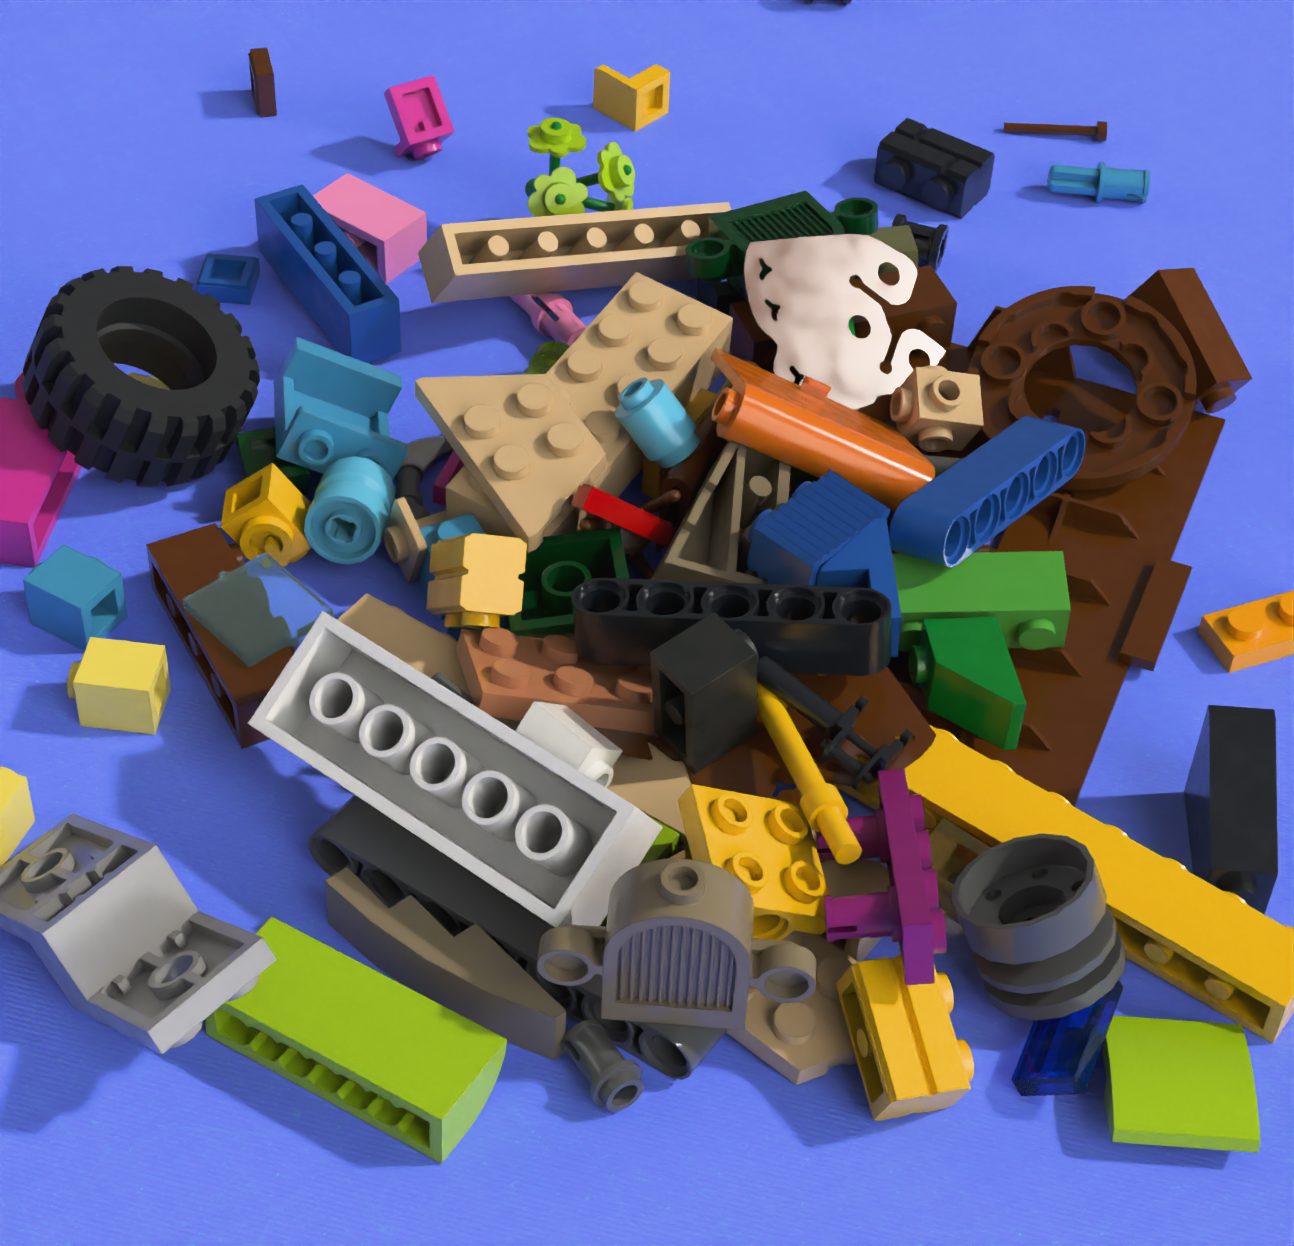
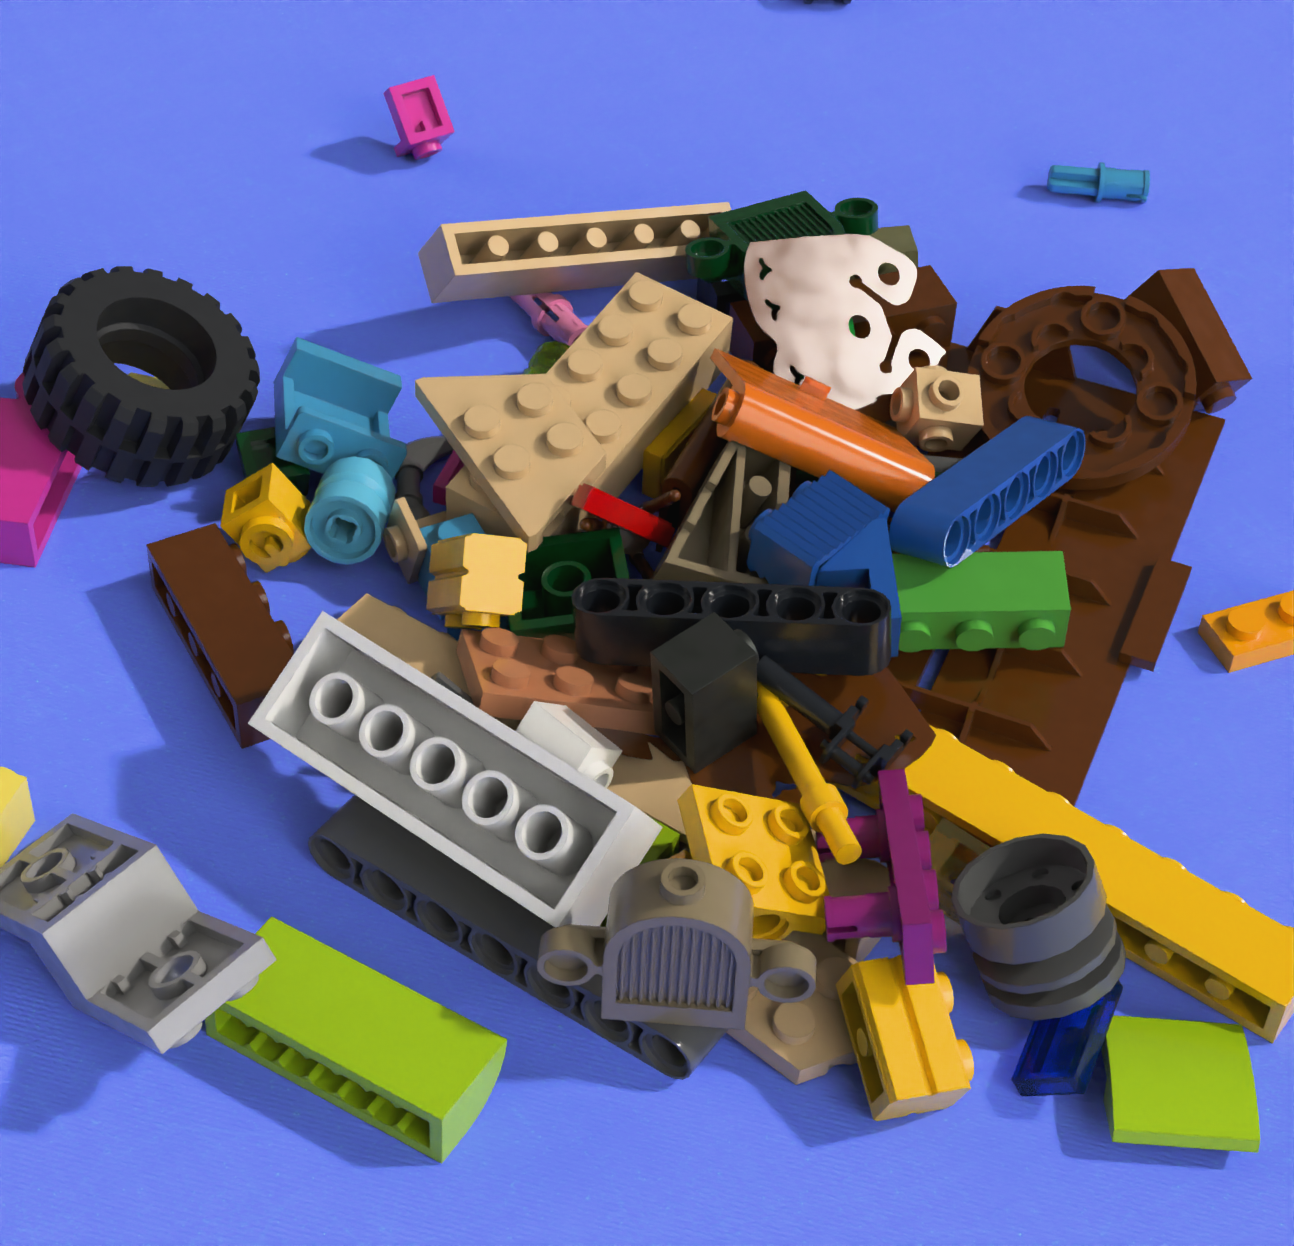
dark azure brick [23,544,128,651] -> none
light yellow brick [67,637,171,735] -> none
clear light blue piece [182,552,334,667] -> none
blue tile [196,253,260,305] -> none
tile [248,47,277,118] -> none
blue brick [254,184,401,363] -> none
bright pink brick [313,173,427,284] -> none
dark tan slope [325,867,566,1060] -> none
lime plant [525,117,635,217] -> none
dark grey pin [561,1019,643,1112] -> none
yellow panel [593,64,670,132] -> none
medium azure brick [615,377,700,468] -> none
black brick [874,118,995,219] -> none
black bush [891,214,949,271] -> none
green slope [908,616,1027,750] -> none
reddish brown piece [1003,121,1107,141] -> none
black slope [1184,705,1278,915] -> none

